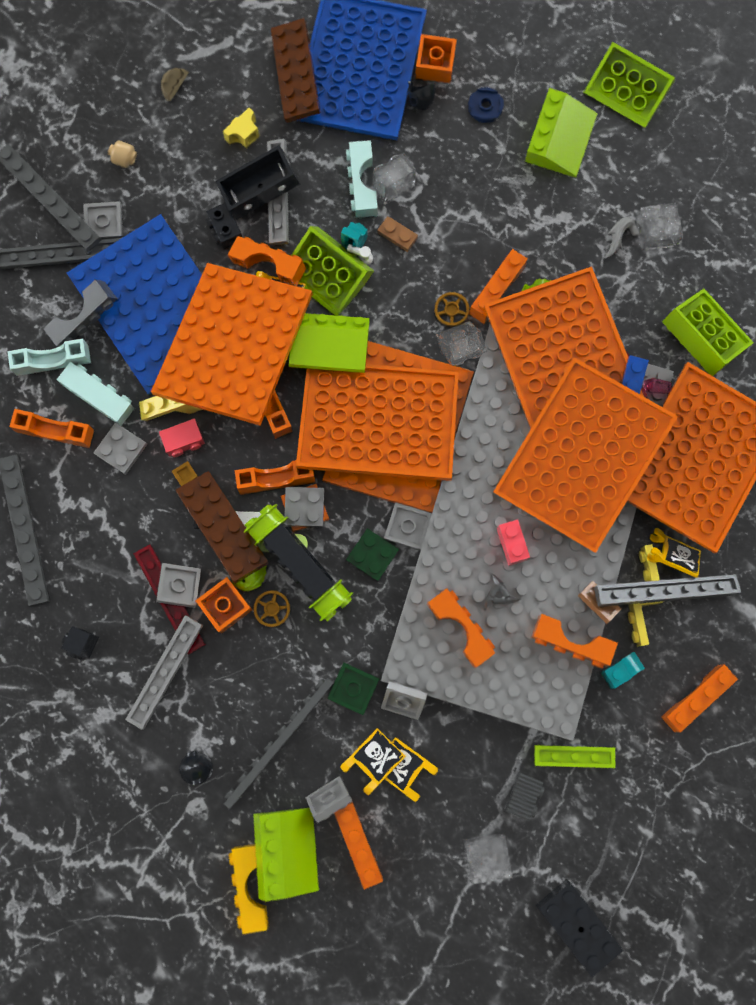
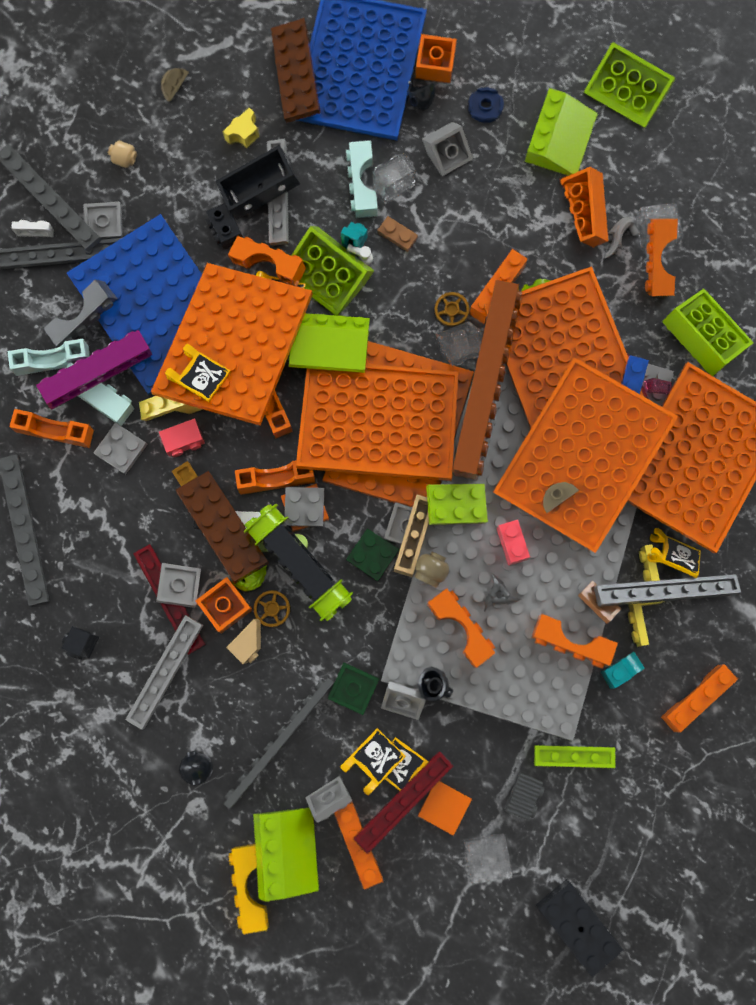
none -> white plate [12,220,54,237]
none -> magenta brick [36,330,152,410]
none -> flag [165,344,231,402]
none -> tan slope [226,618,261,664]
none -> dark red tile [353,751,453,854]
none -> tan brick [394,494,429,577]
none -> dark tan piece [414,551,449,588]
none -> black helmet [418,667,453,702]
none -> orange tile [418,781,472,836]
none -> light grey slope [422,122,473,176]
none -> lime plate [426,484,488,525]
none -> dark orange brick [453,280,522,480]
none -> dark tan plate [543,482,579,514]
none -> orange wedge [560,167,608,247]
none -> orange arch [645,218,678,296]

